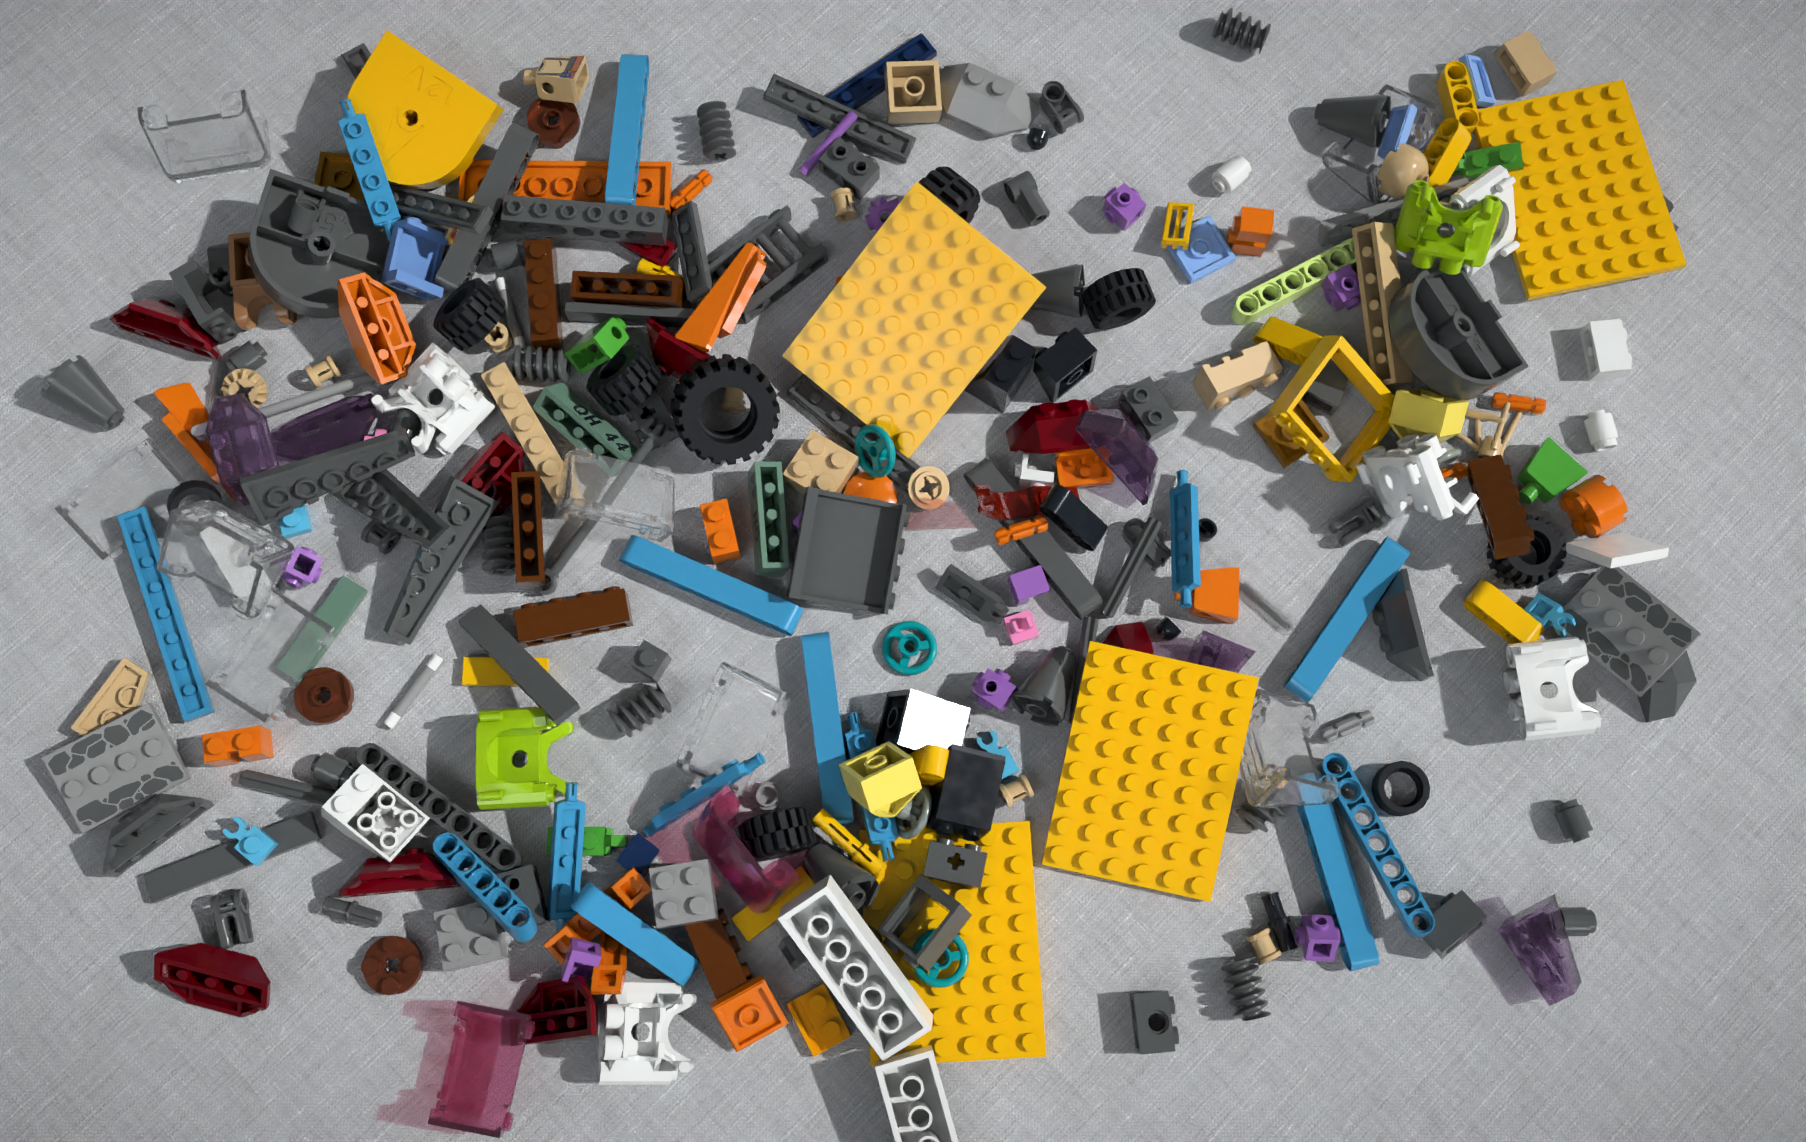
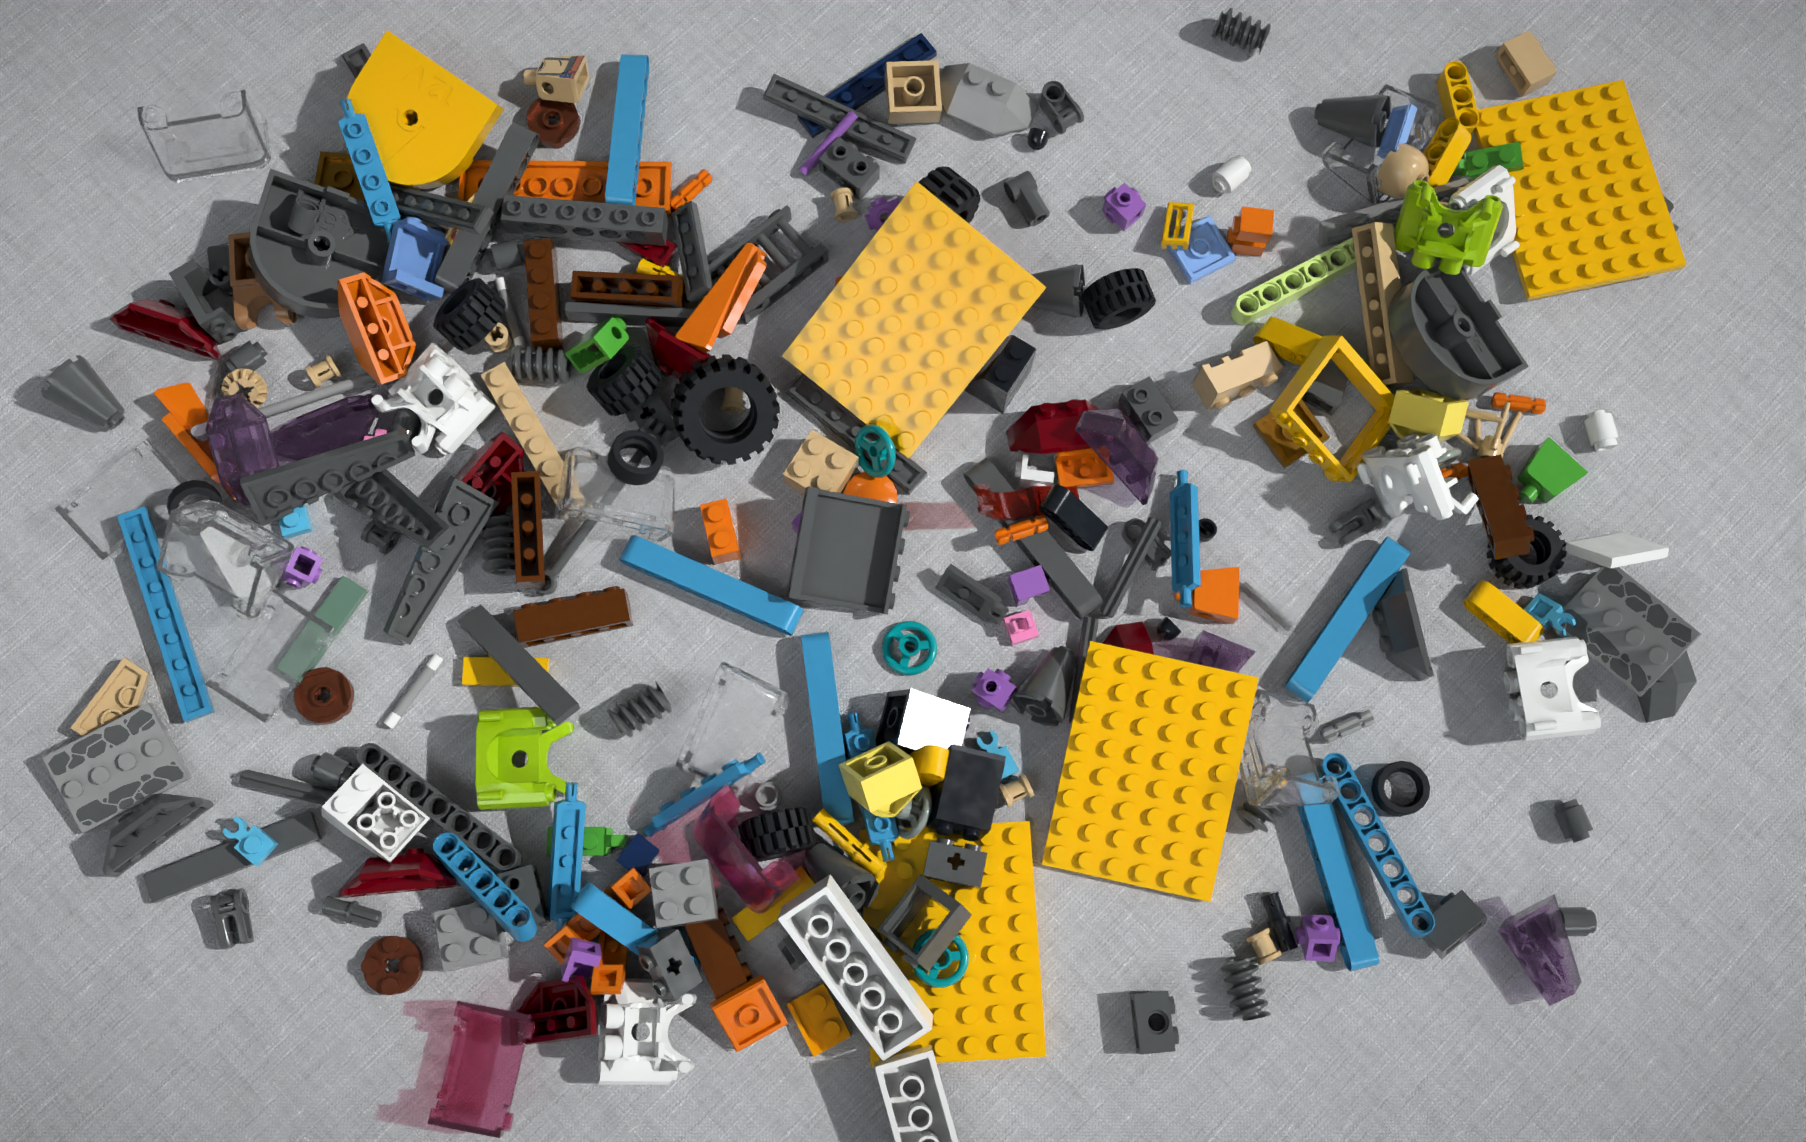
dark red wedge [154,943,271,1018] -> none
orange brick [202,726,273,767] -> none
sand green brick [532,382,638,478] -> none
dark grey brick [629,640,672,683] -> none
dark grey piece [697,101,736,161] -> none
sand green brick [748,461,790,577] -> none
tan gear [906,466,949,510] -> none
black slope [1033,327,1097,403] -> none
medium lavender brick [1321,264,1361,312] -> none
light blue tile [1458,54,1495,107] -> none
orange brick [1559,475,1628,538] -> none
white brick [1580,319,1632,381] -> none
none -> black tyre [607,430,664,486]
none -> dark grey brick [636,928,703,1001]

